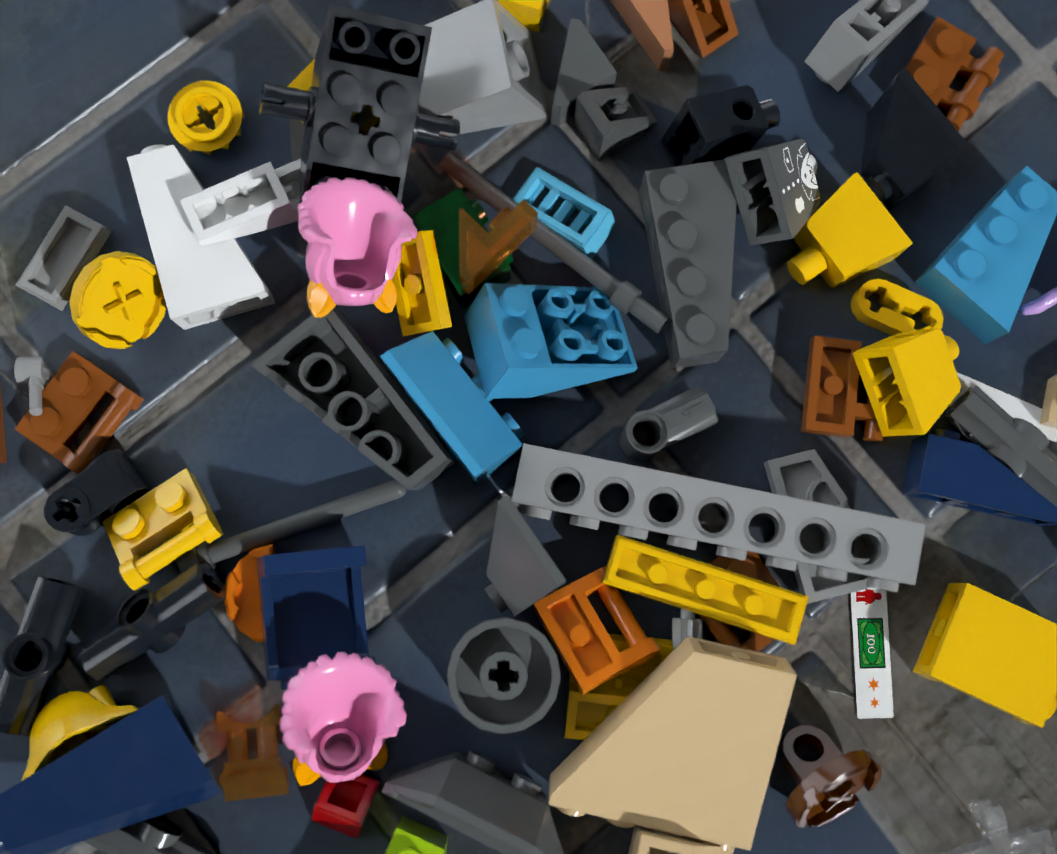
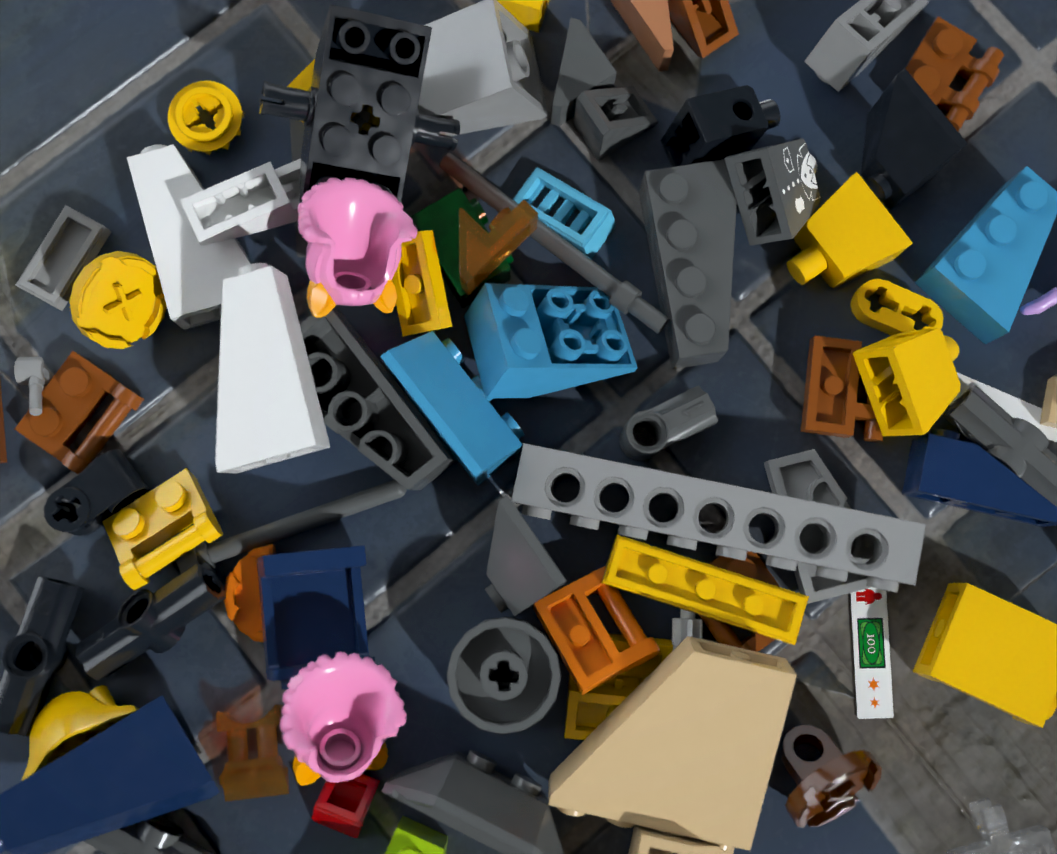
none -> white slope [215,263,330,474]

